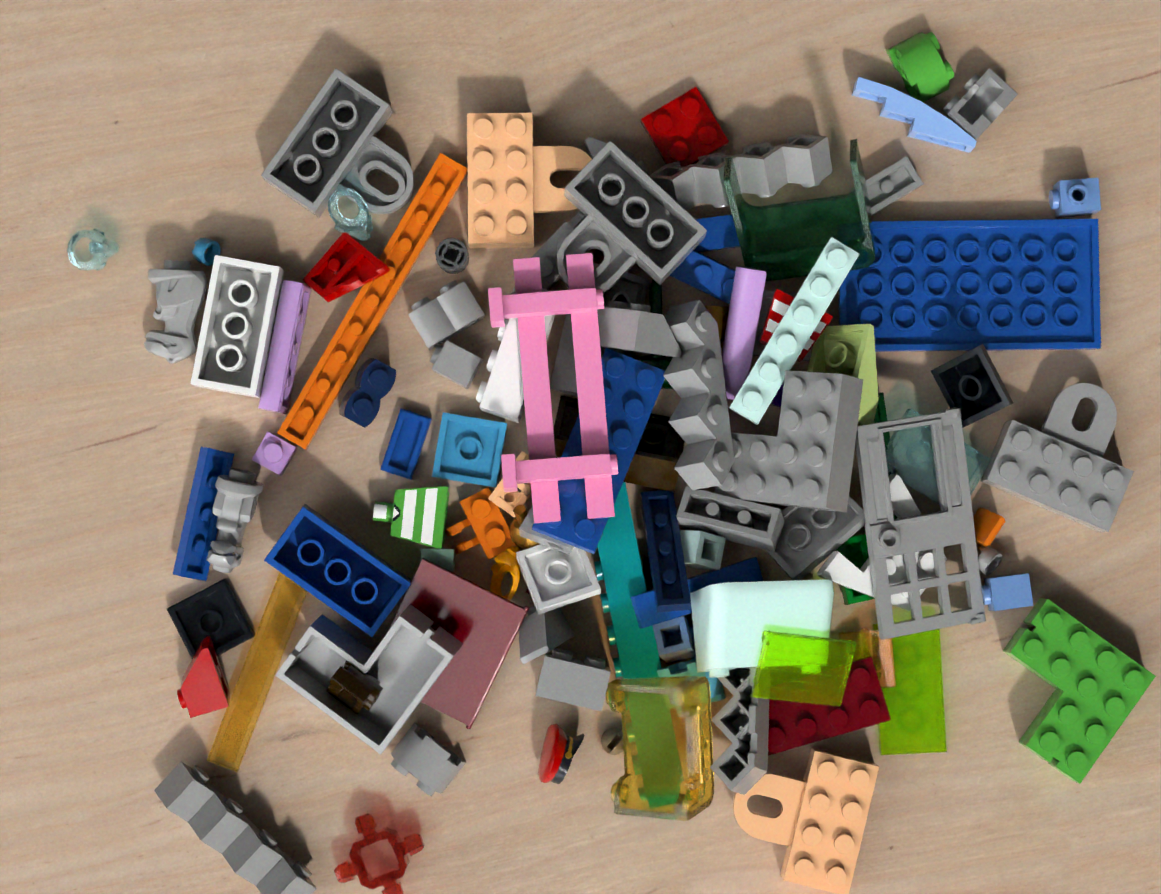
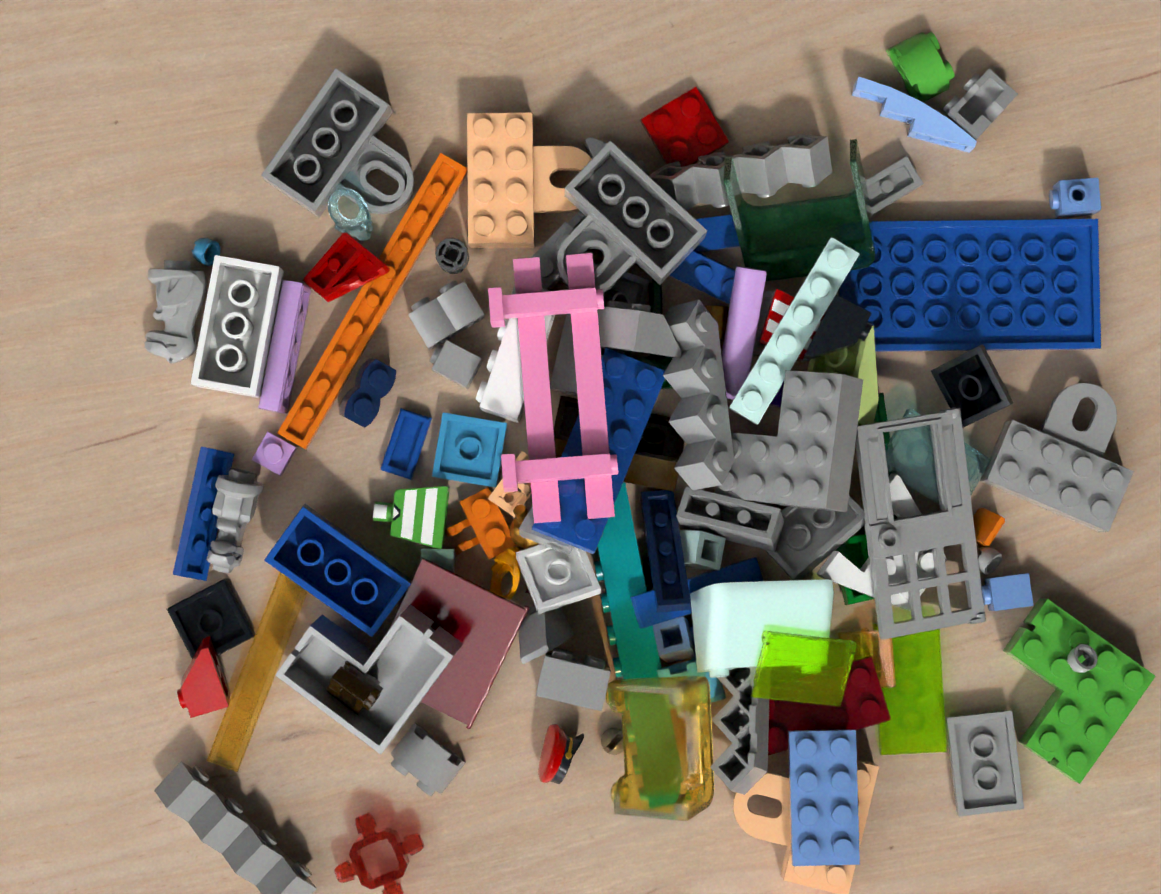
clear light blue piece [67,228,120,271] -> none
none -> medium blue plate [788,729,860,866]
none -> black slope [803,295,873,360]
none -> light grey plate [945,710,1024,816]
none -> light grey hinge [1067,644,1097,673]

